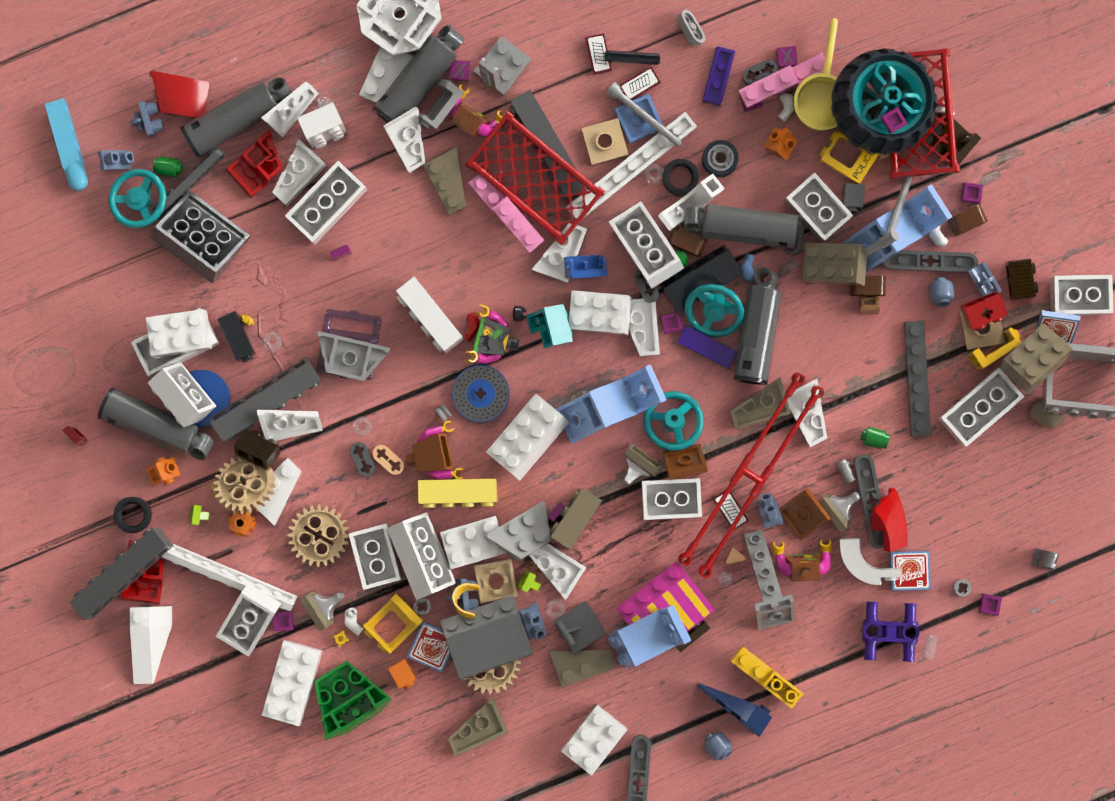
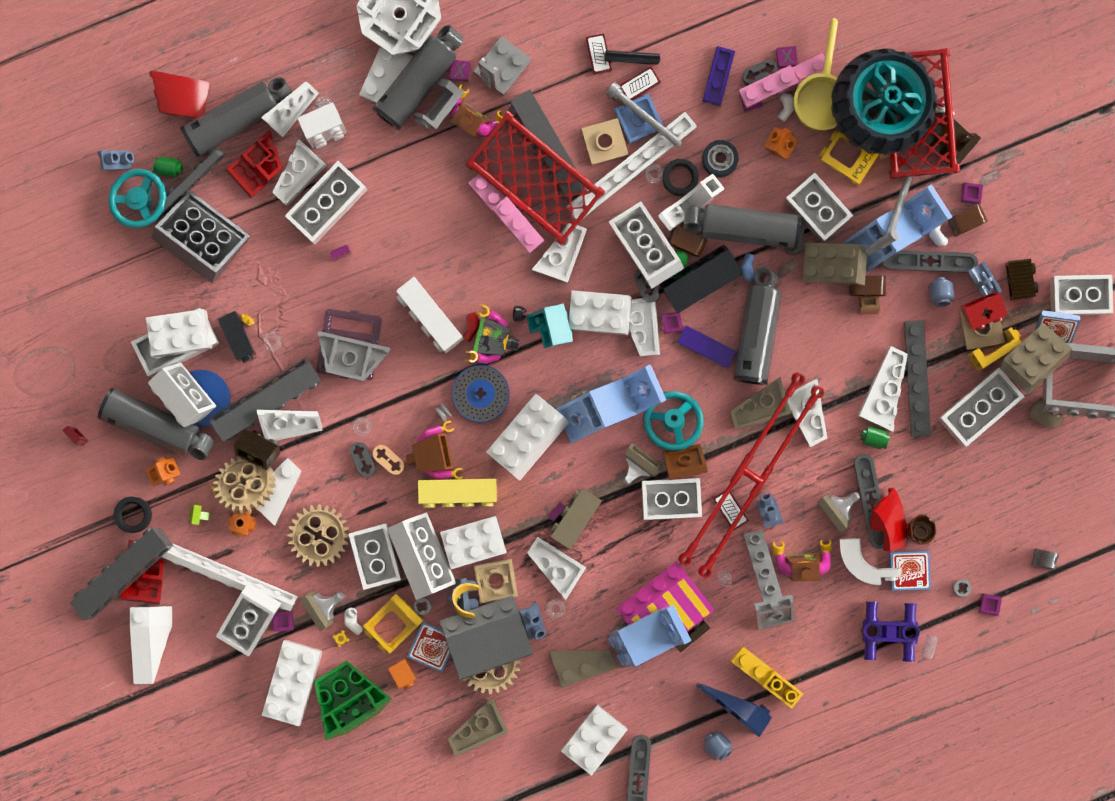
medium azure piece [45,98,88,191] -> none
sand blue hips [130,101,164,138] -> none
white wing [383,107,425,173] -> none
dark tan wing [423,147,466,216] -> none
light grey wing [484,501,551,561] -> none
lime tile [516,569,541,593] -> none
dark grey plate [554,601,607,654] -> none
blue hinge [564,255,608,278] -> none
light grey plate [677,10,705,47] -> none
teal piece [684,284,744,337] -> none
medium nougat slope [725,547,745,564] -> none
dark orange plate [779,487,831,540] -> none
light grey pin [835,458,857,484] -> none
dark grey brick [842,183,865,213] -> none
magenta tile [880,107,908,134] -> none
none -> white wing [857,346,908,432]
none -> reddish brown hair [907,514,936,545]

